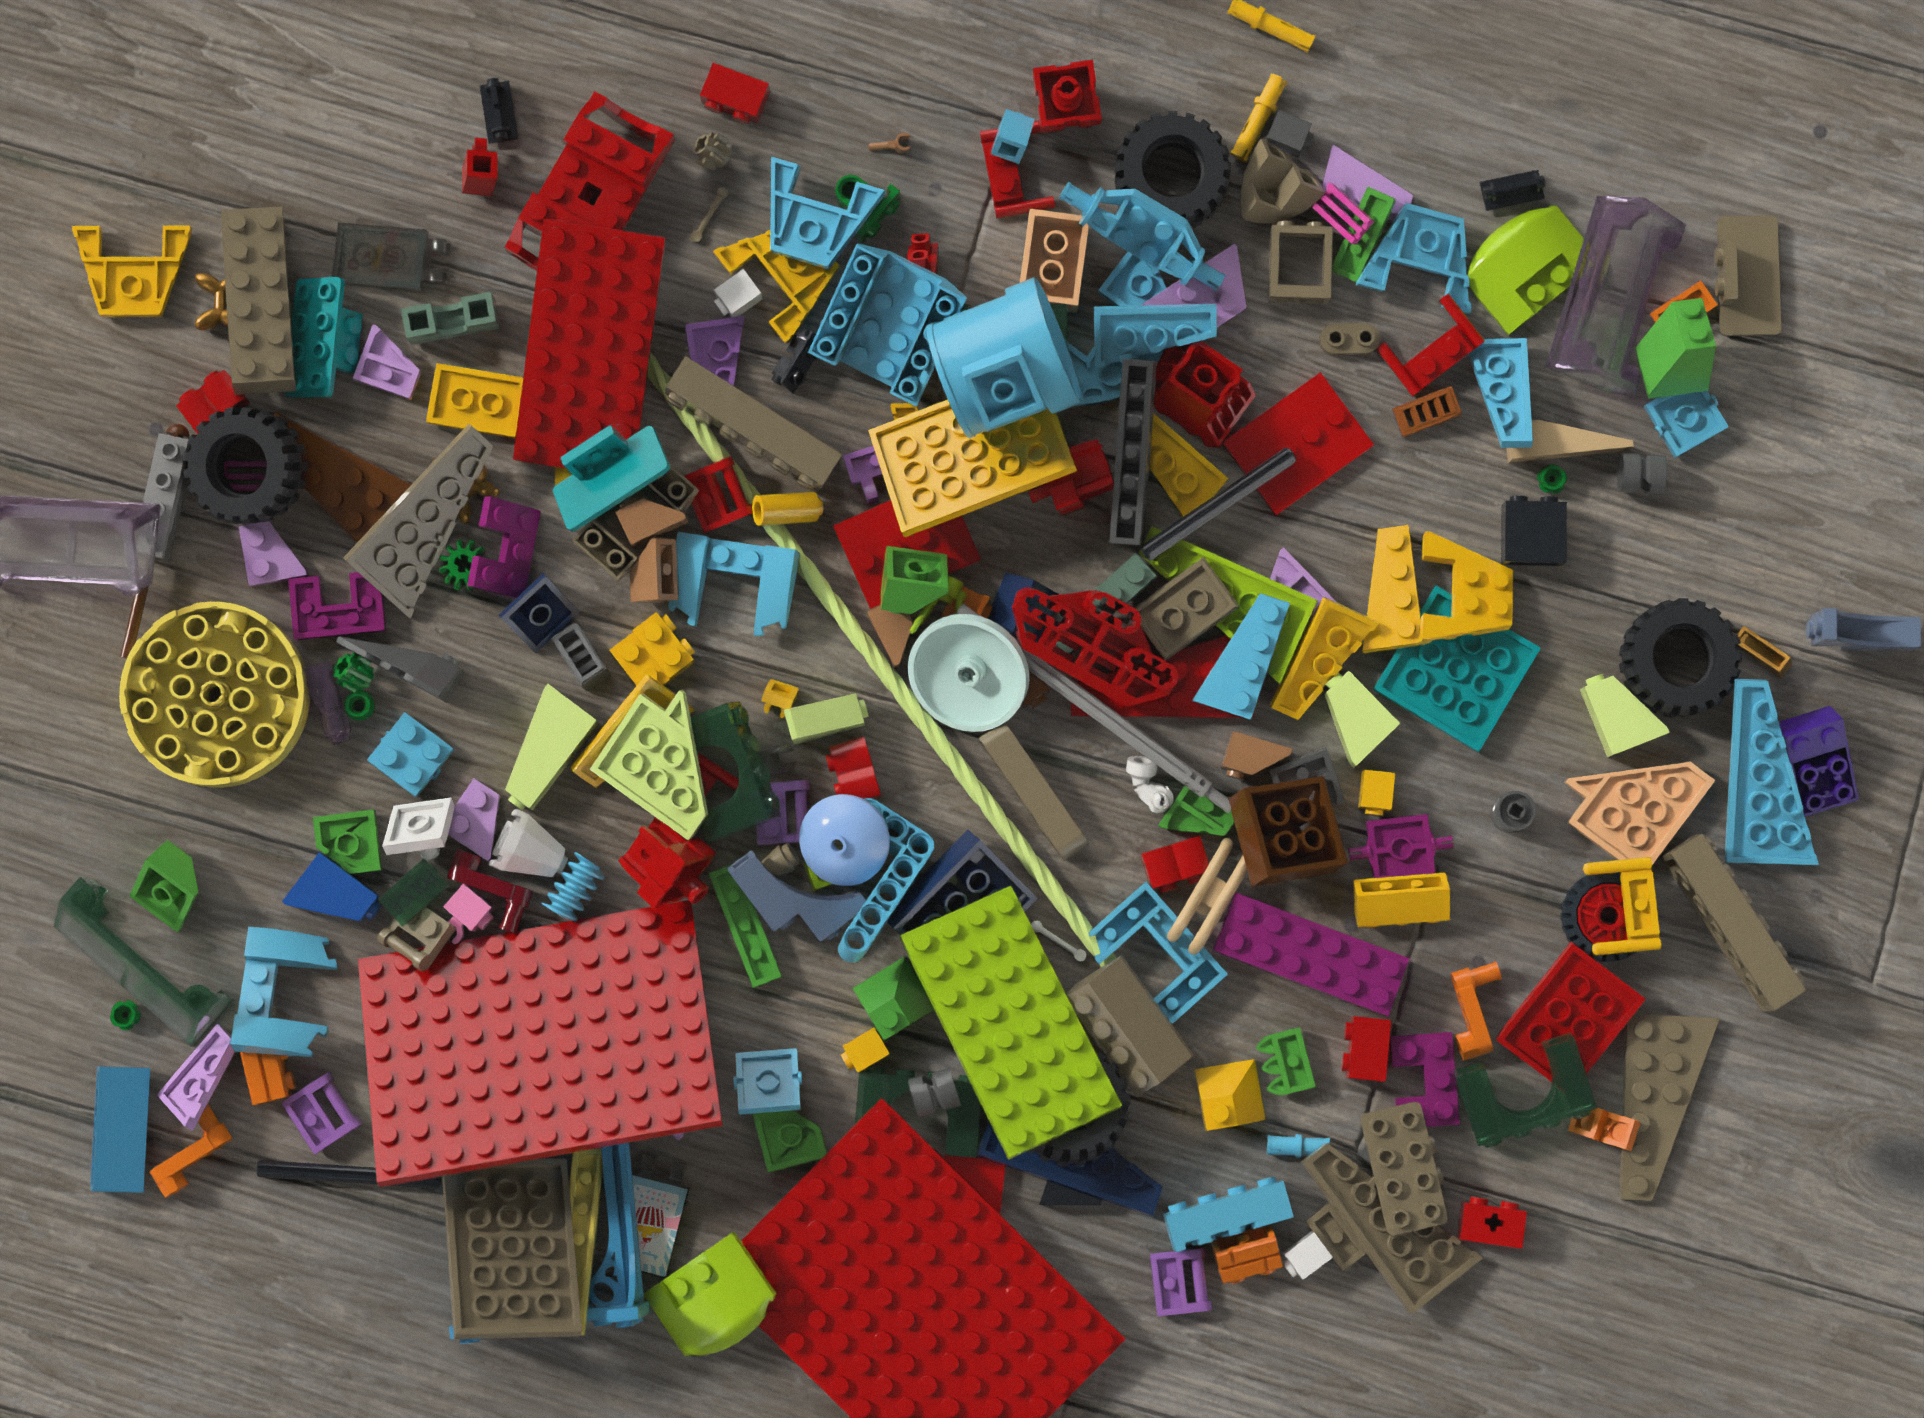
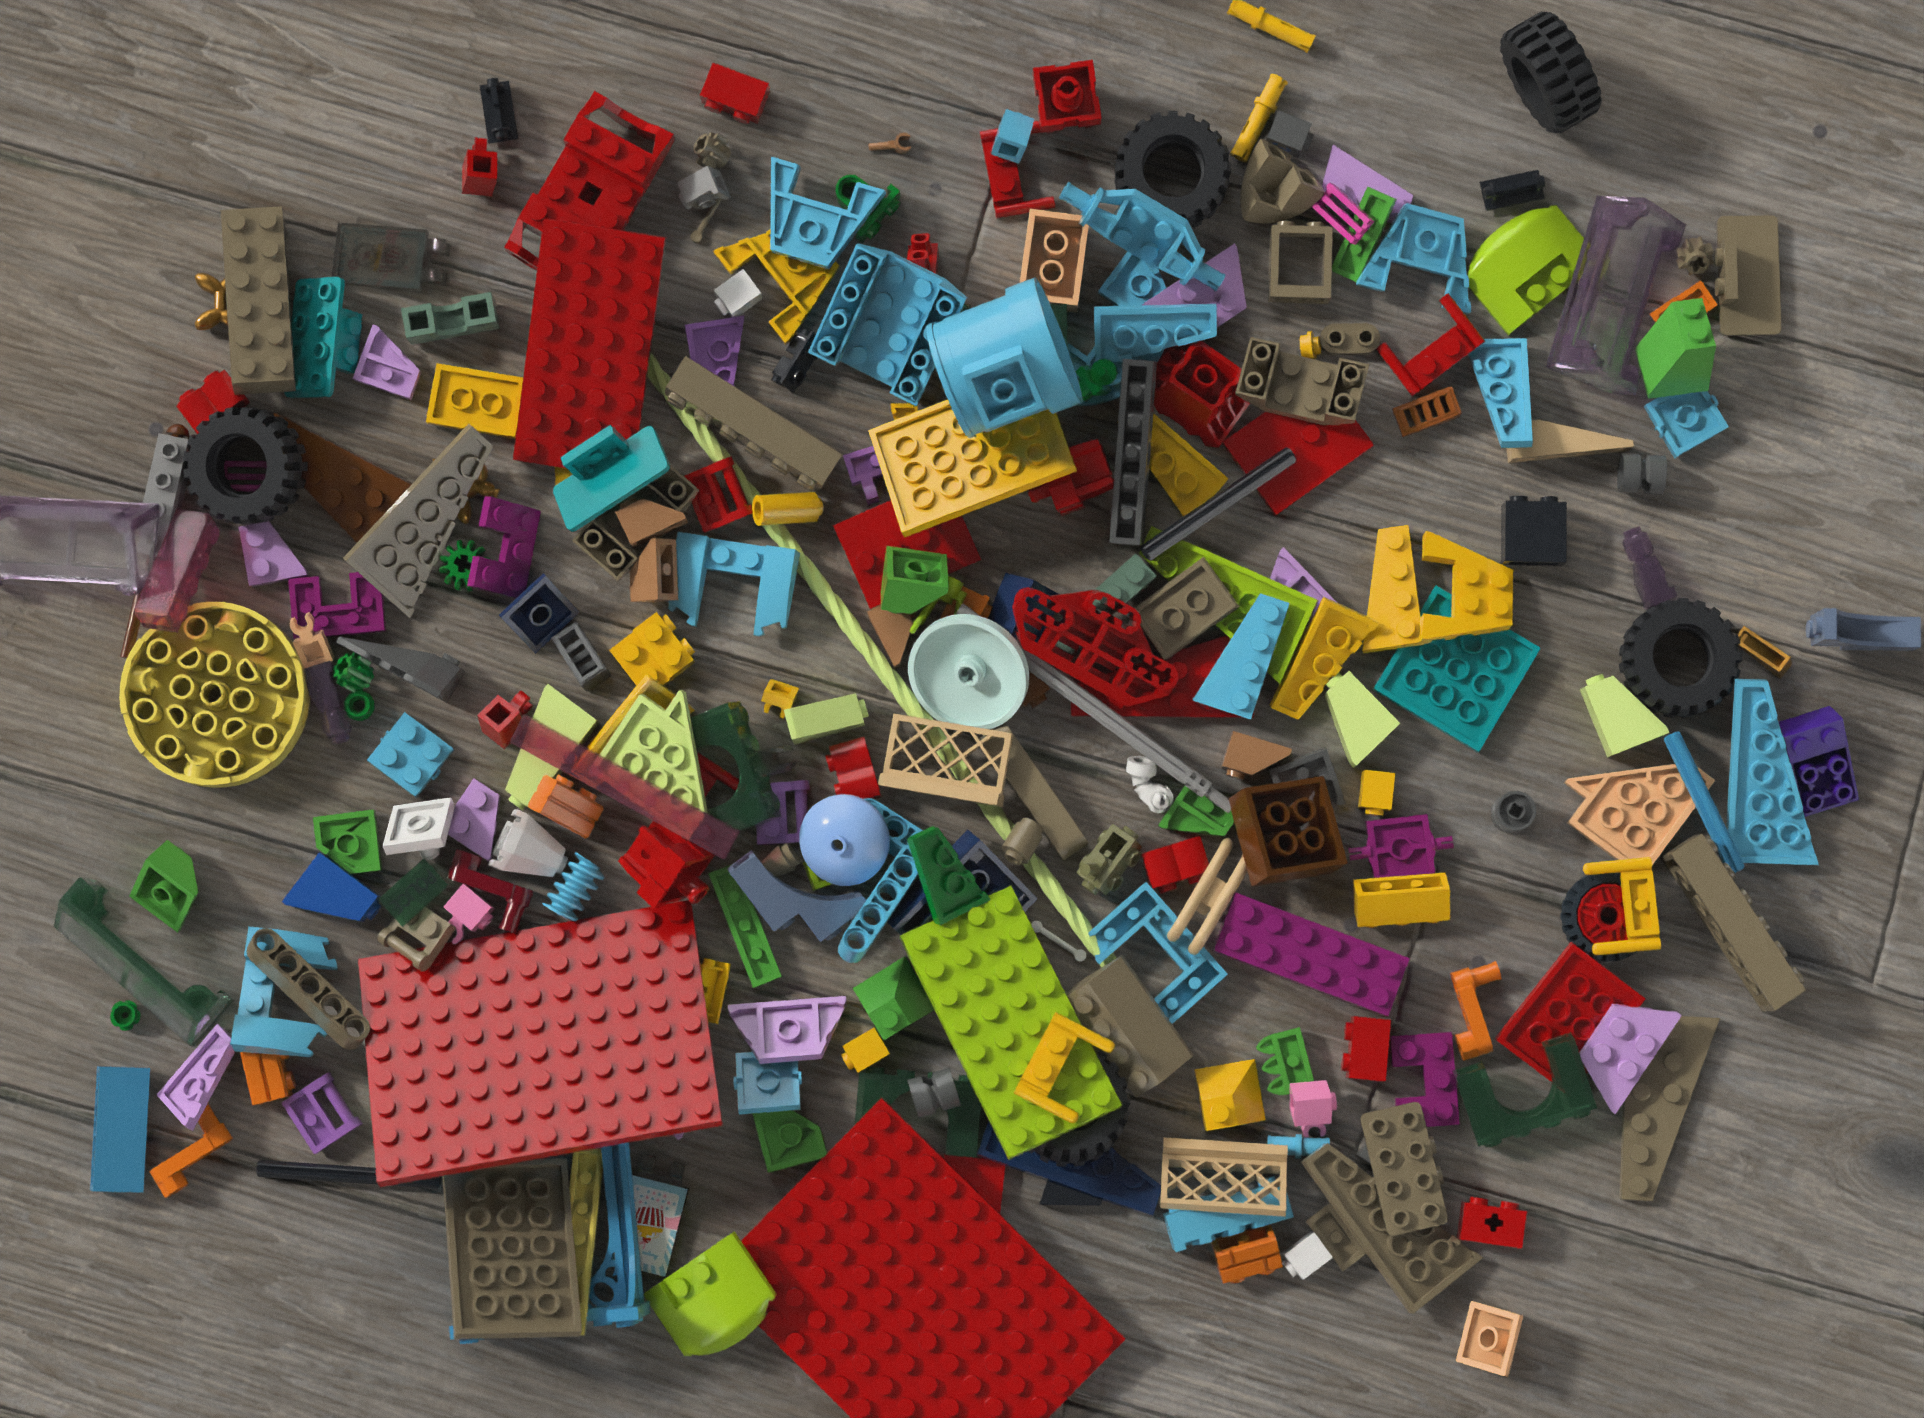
yellow wing [72,225,192,317] -> none
medium lavender plate [1150,1247,1212,1317] -> none
green plate [1537,464,1567,494] -> none
orange slope [1568,1102,1641,1151] -> none
none -> clear pink brick [134,509,219,632]
none -> dark tan beam [247,928,370,1050]
none -> light nougat plate [290,612,334,670]
none -> red brick [477,691,533,750]
none -> clear pink tile [510,715,740,859]
none -> orange brick [528,774,604,839]
none -> light grey brick [677,166,731,209]
none -> yellow hinge [701,958,731,1024]
none -> lavender wing [728,996,847,1064]
none -> tan fence [878,713,1013,807]
none -> green wing [907,826,991,925]
none -> dark tan brick [1001,818,1043,865]
none -> yellow plate [1014,1012,1115,1124]
none -> green hips [1075,359,1118,402]
none -> olive brick [1076,823,1142,896]
none -> tan fence [1160,1137,1288,1217]
none -> dark tan slope [1235,337,1369,425]
none -> bright pink brick [1289,1080,1337,1138]
none -> yellow plate [1300,331,1321,360]
none -> light nougat slope [1456,1301,1523,1377]
none -> black tyre [1500,11,1602,133]
none -> lavender wing [1578,1004,1682,1114]
none -> clear purple piece [1622,526,1677,610]
none -> dark azure axle [1664,731,1744,873]
none -> dark tan gear [1676,236,1714,275]

